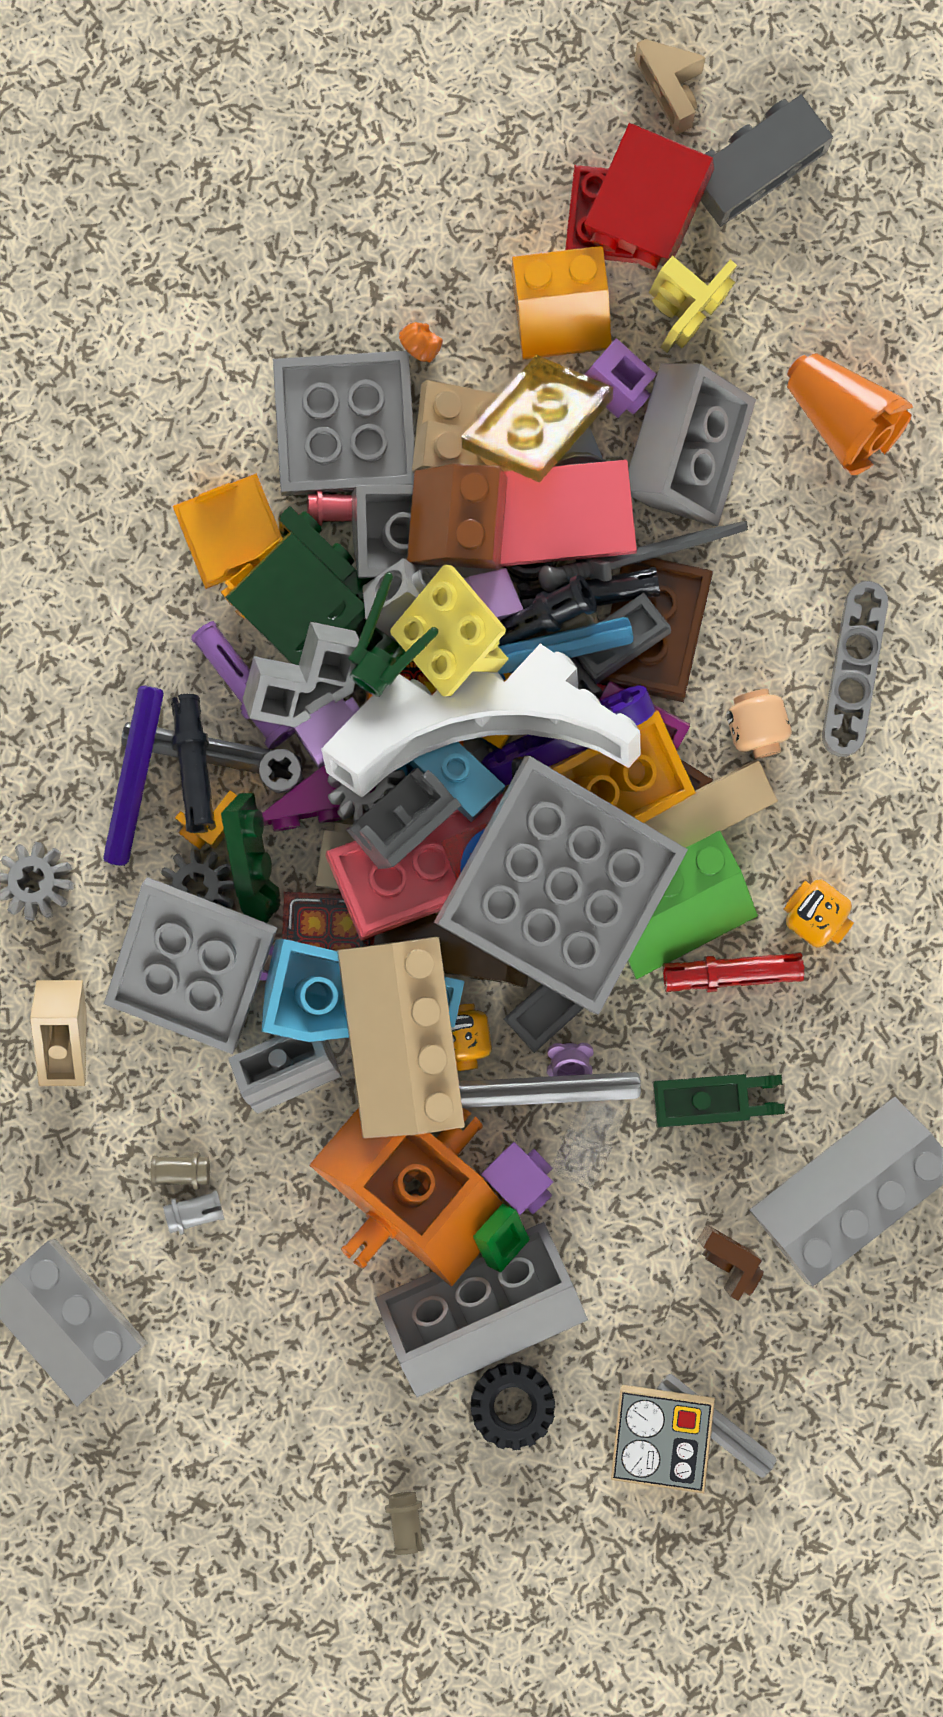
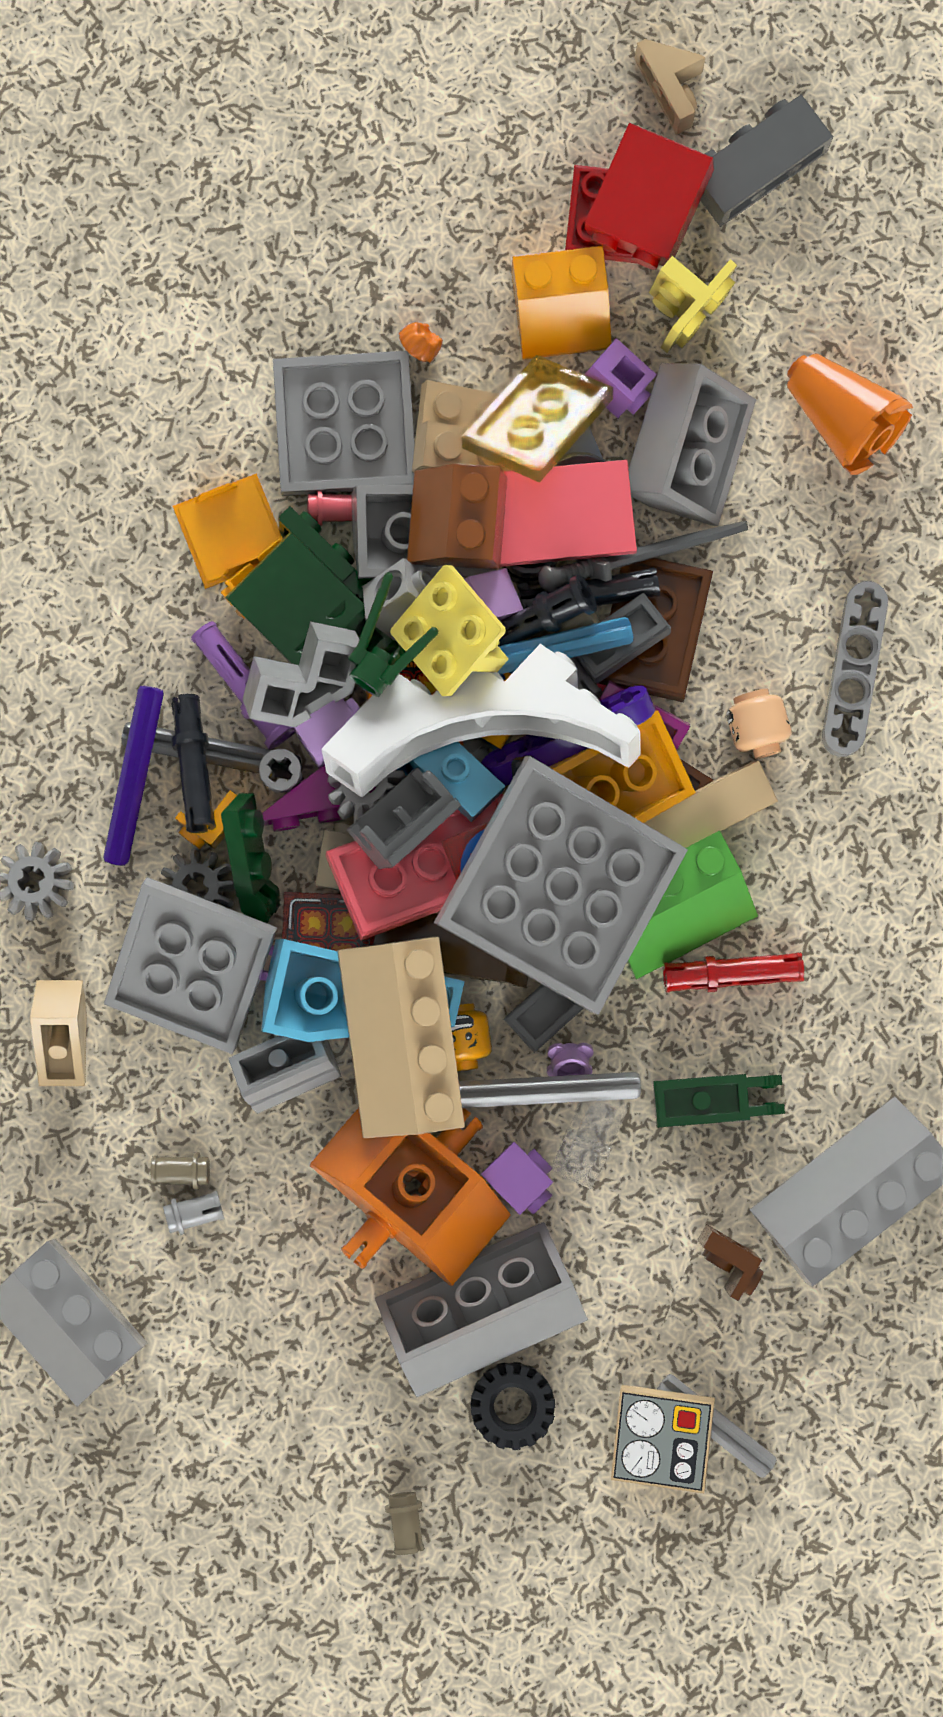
green plate [473,1203,530,1273] -> none
light orange head [783,879,854,948] -> none

